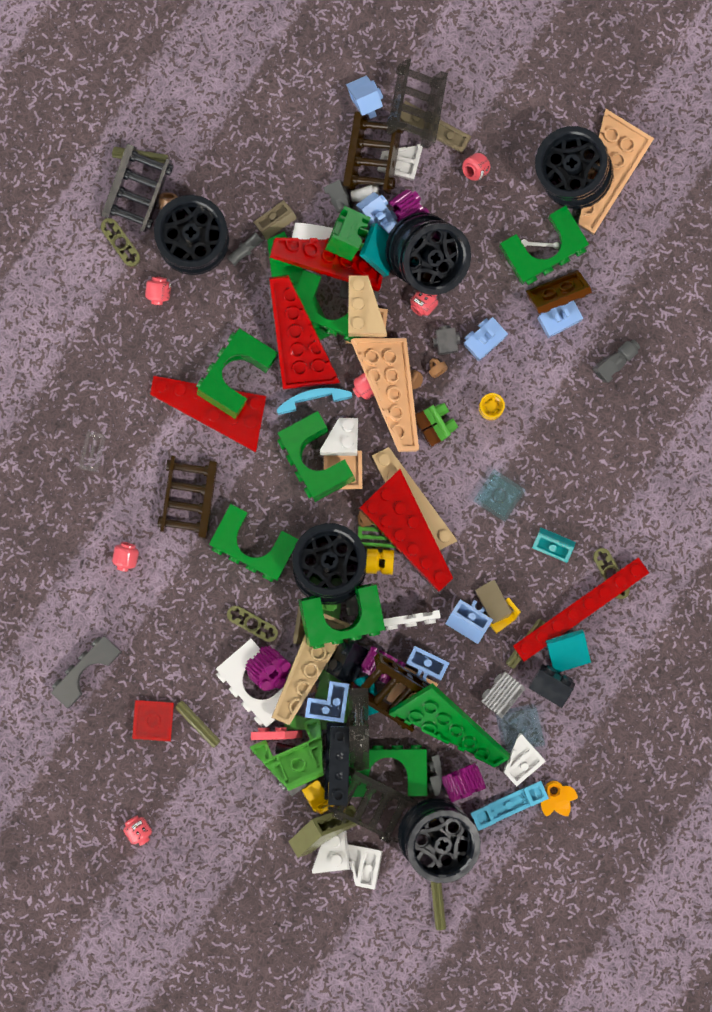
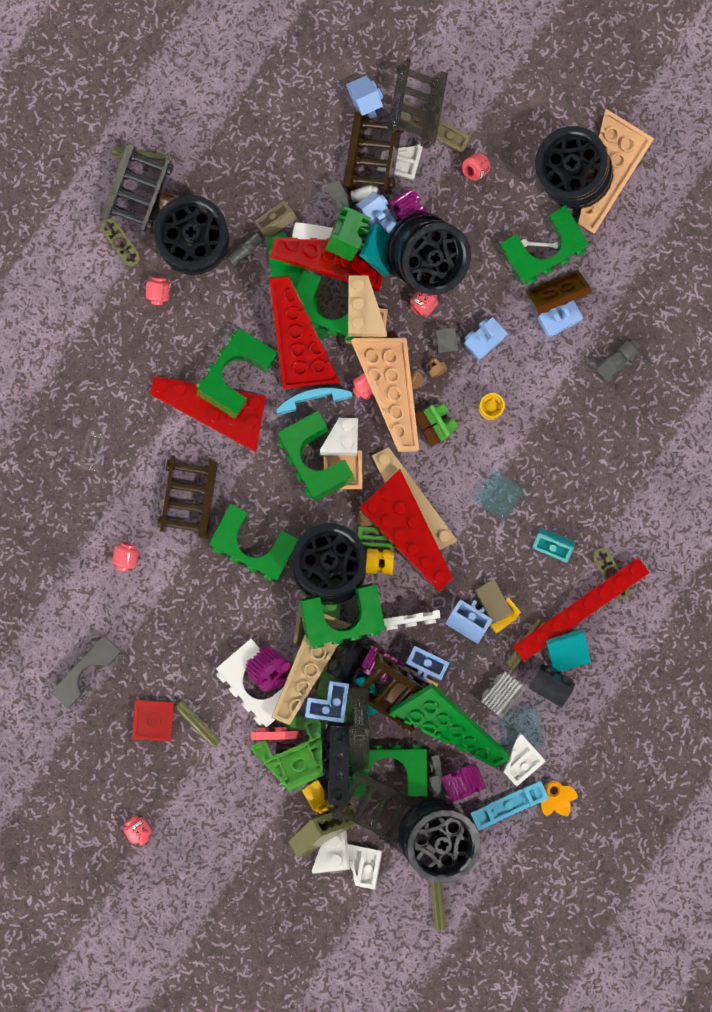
olive beam [227,606,278,642] -> none

